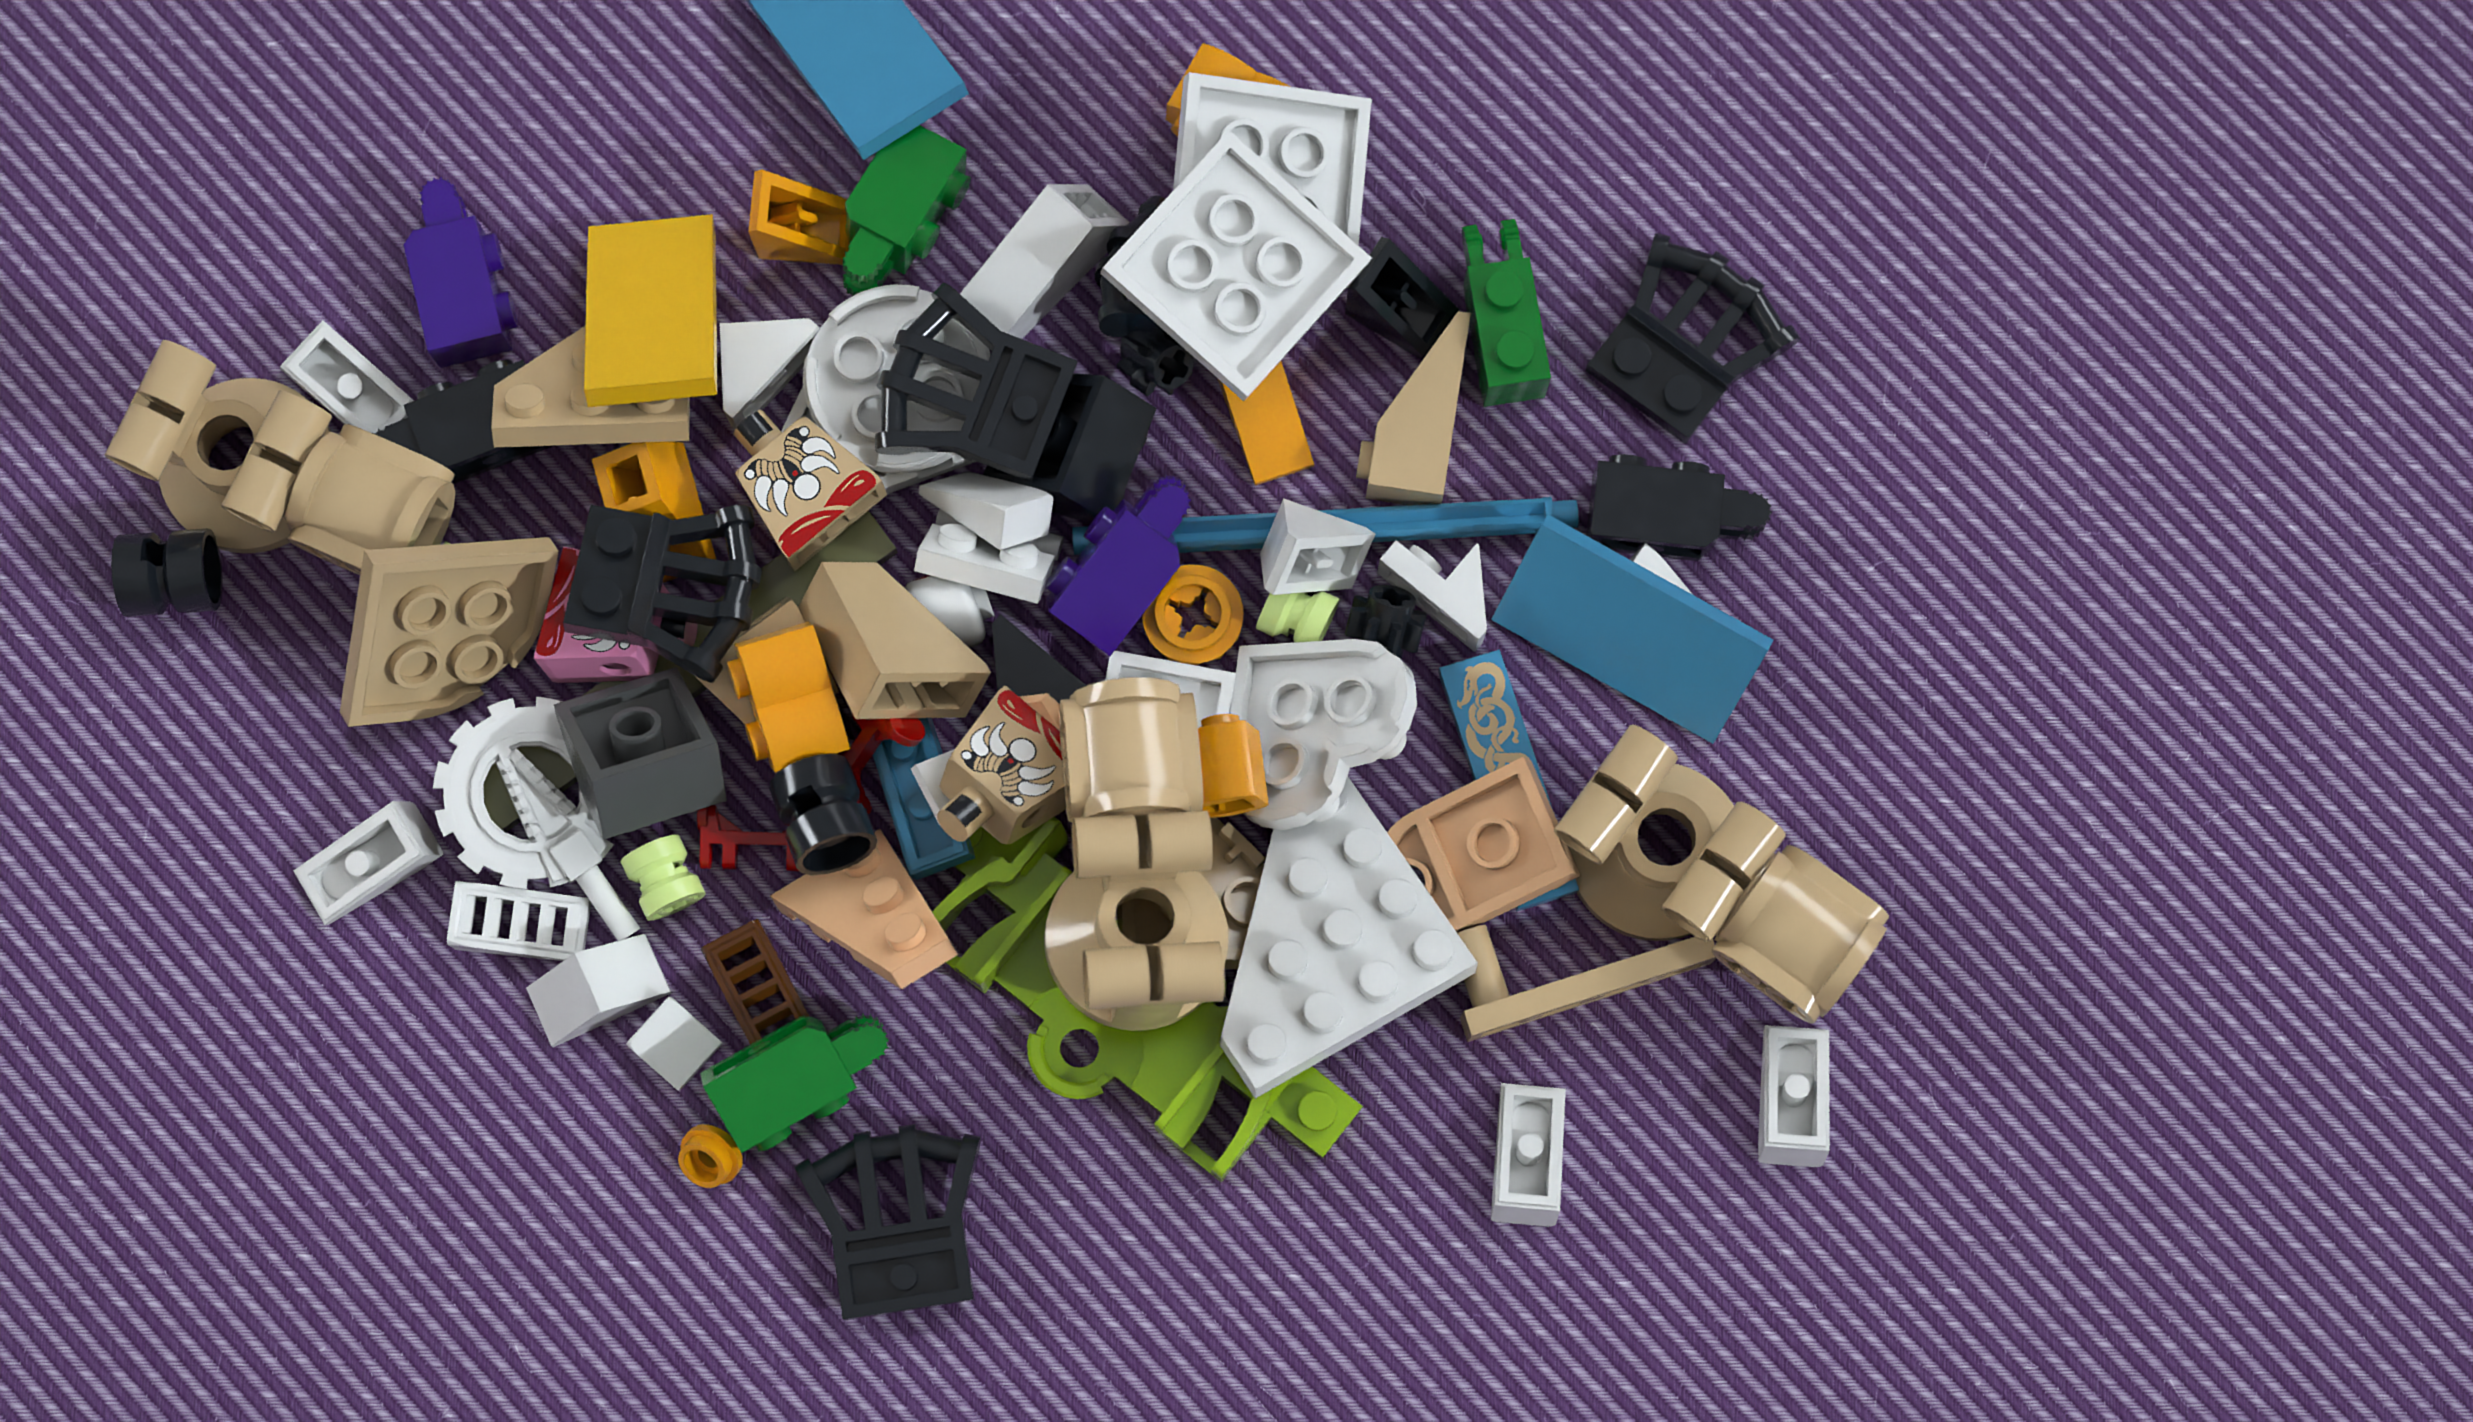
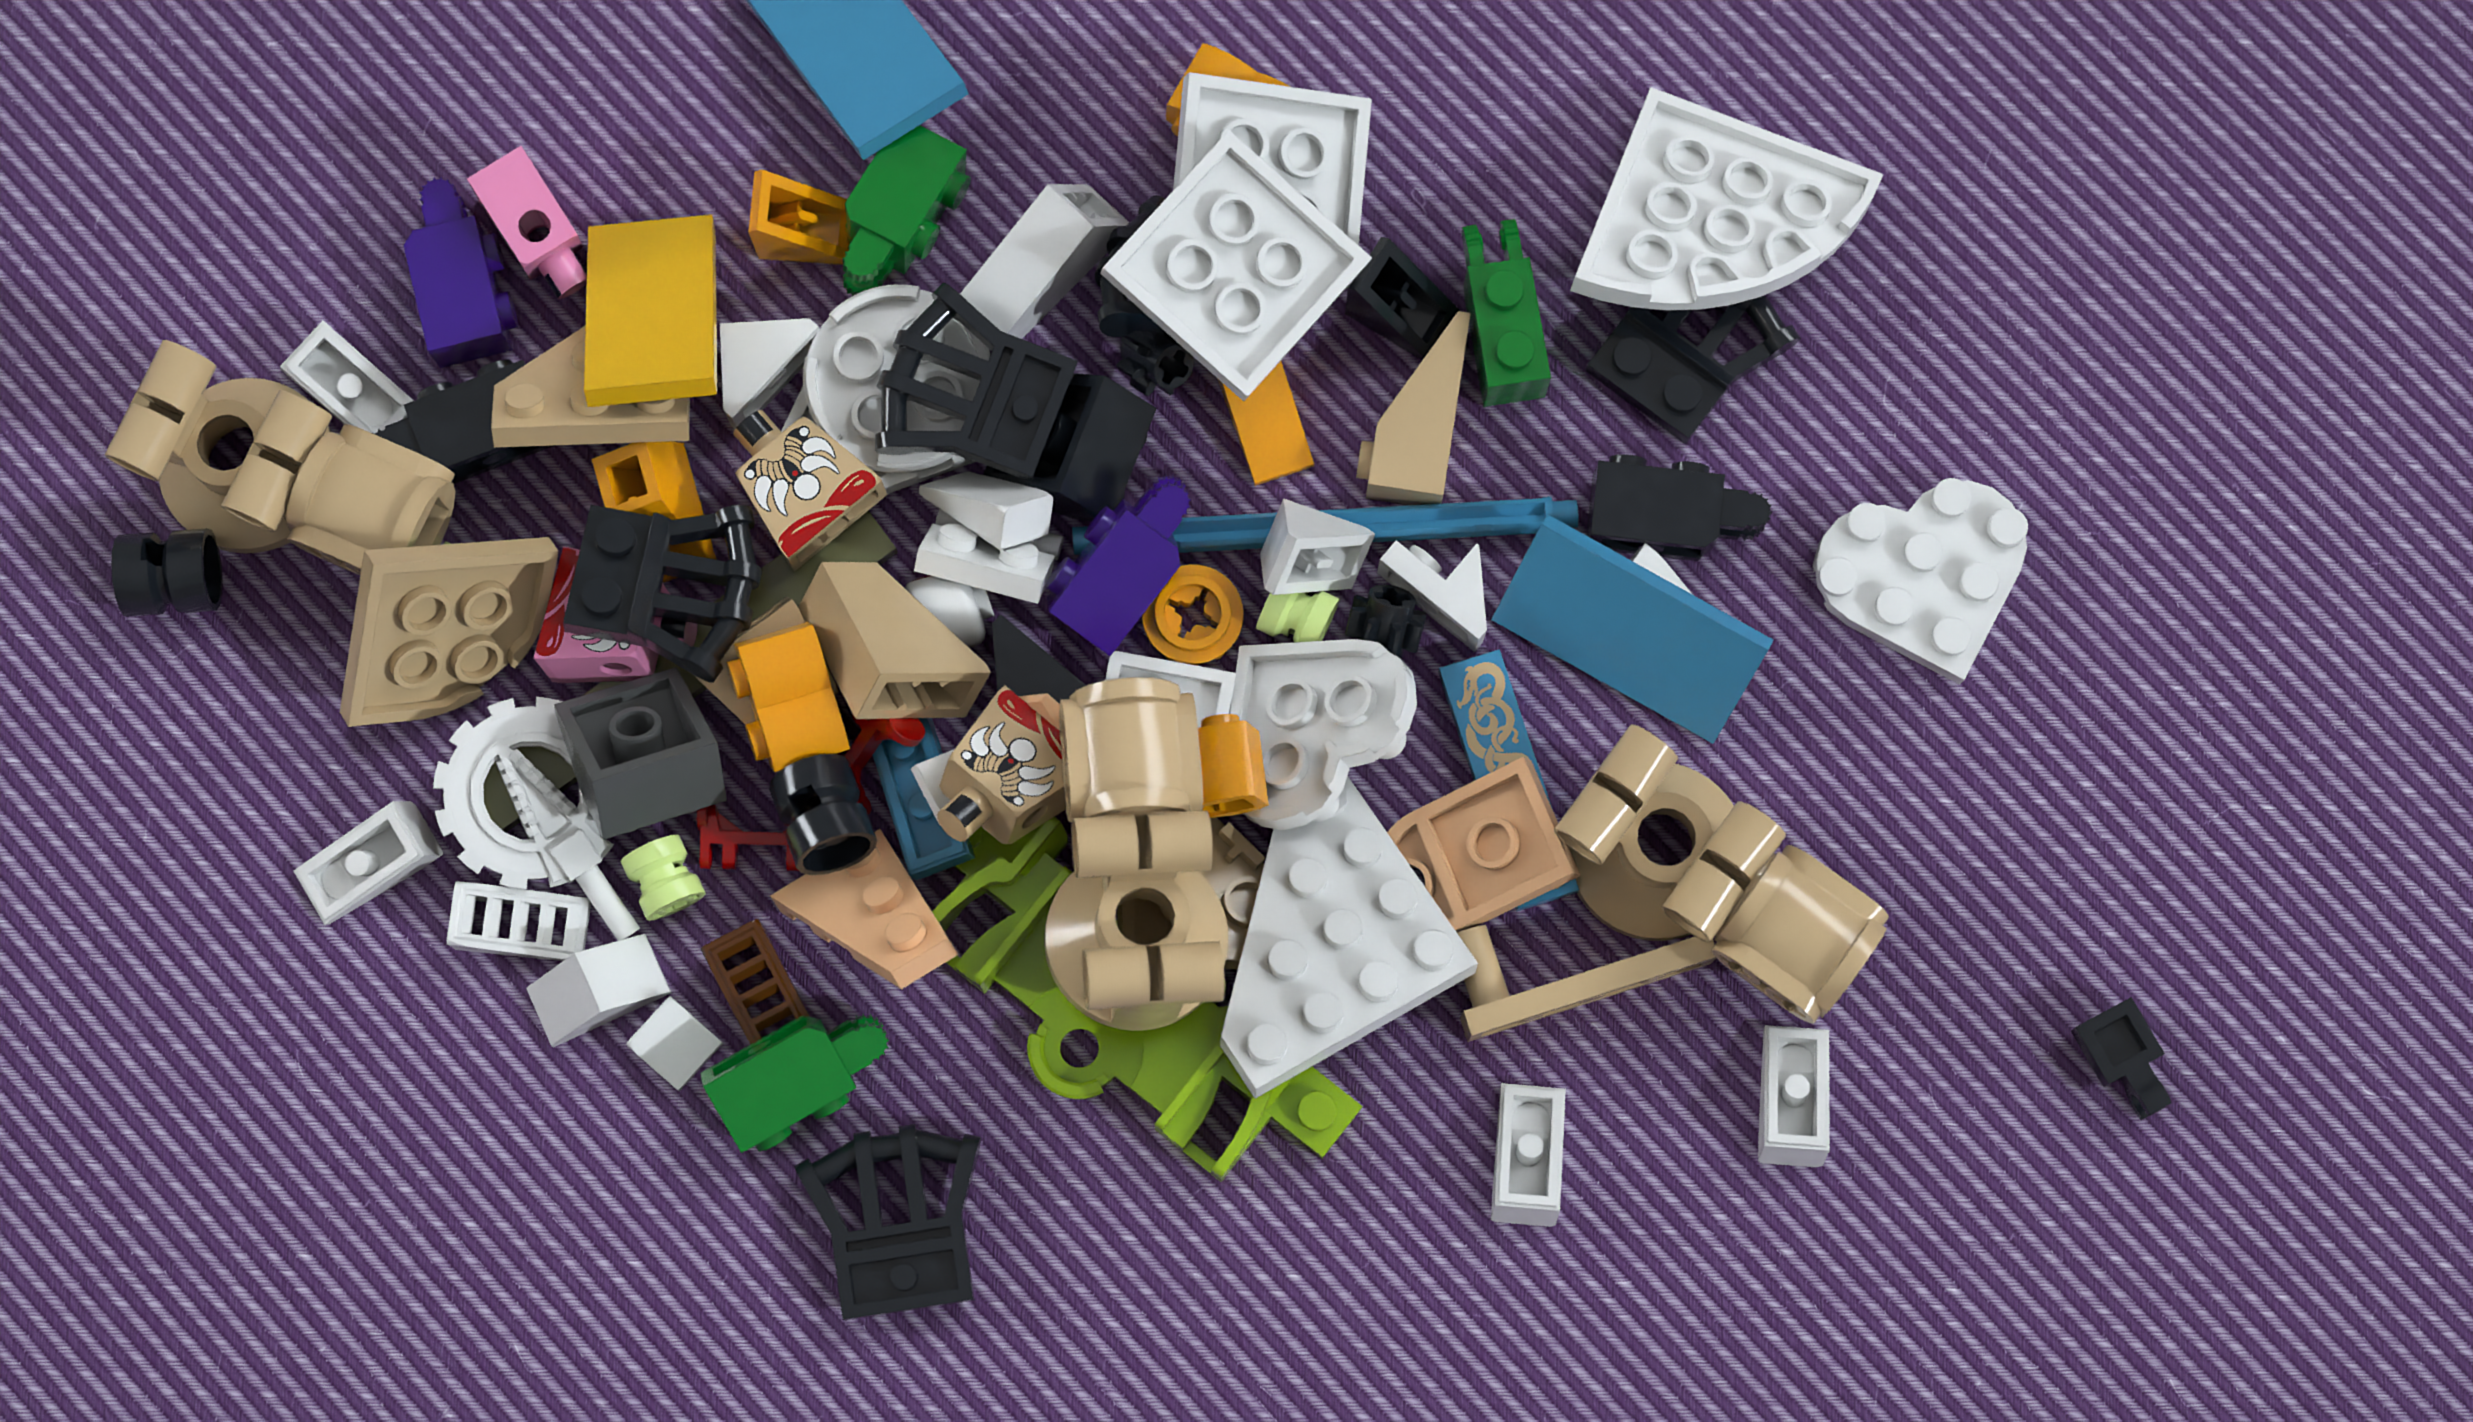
light orange plate [678,1124,743,1188] -> none
none -> bright pink torso [467,146,587,300]
none -> white plate [1570,87,1883,310]
none -> white plate [1813,478,2028,685]
none -> black plate [2071,997,2172,1120]

